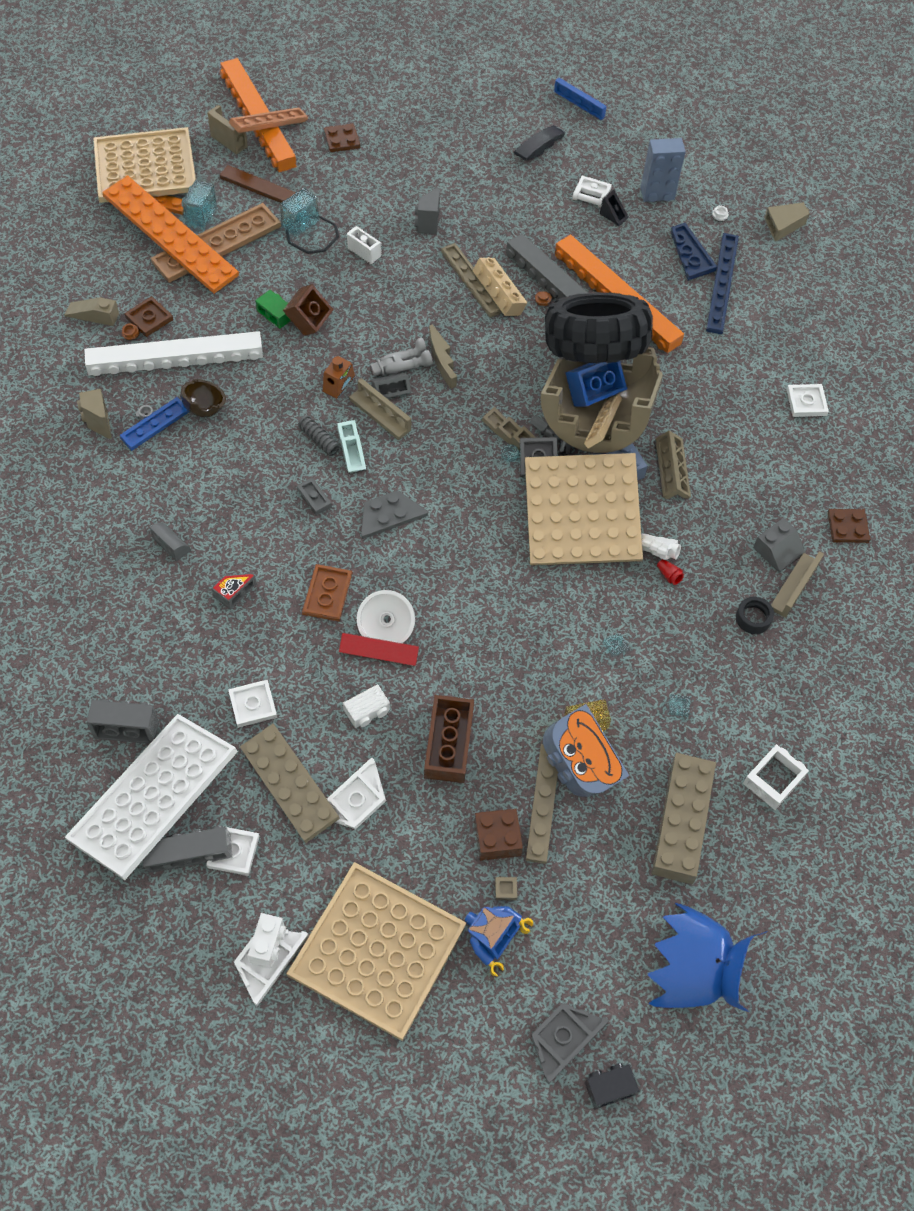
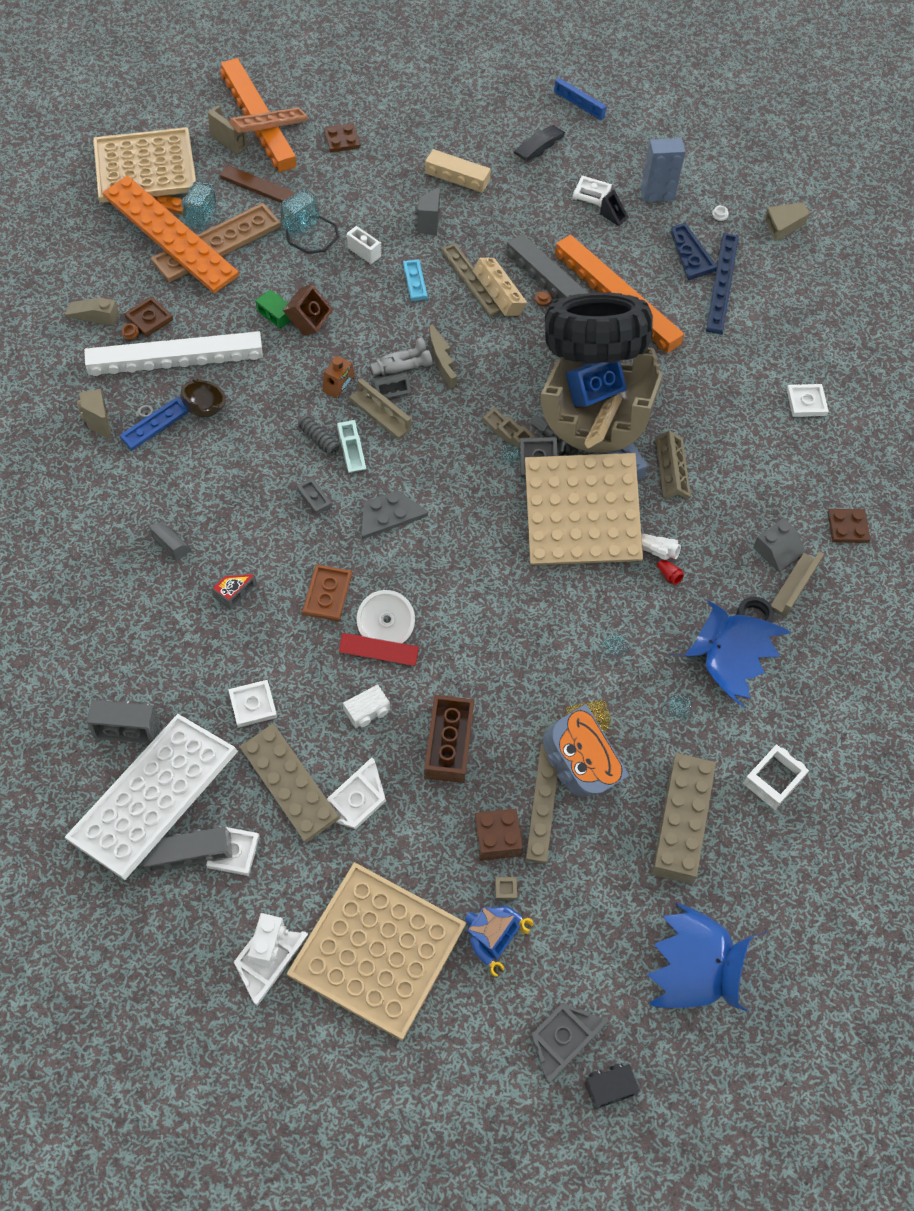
none -> medium azure tile [403,260,428,301]
none -> tan brick [425,149,491,193]
none -> blue piece [670,600,791,708]

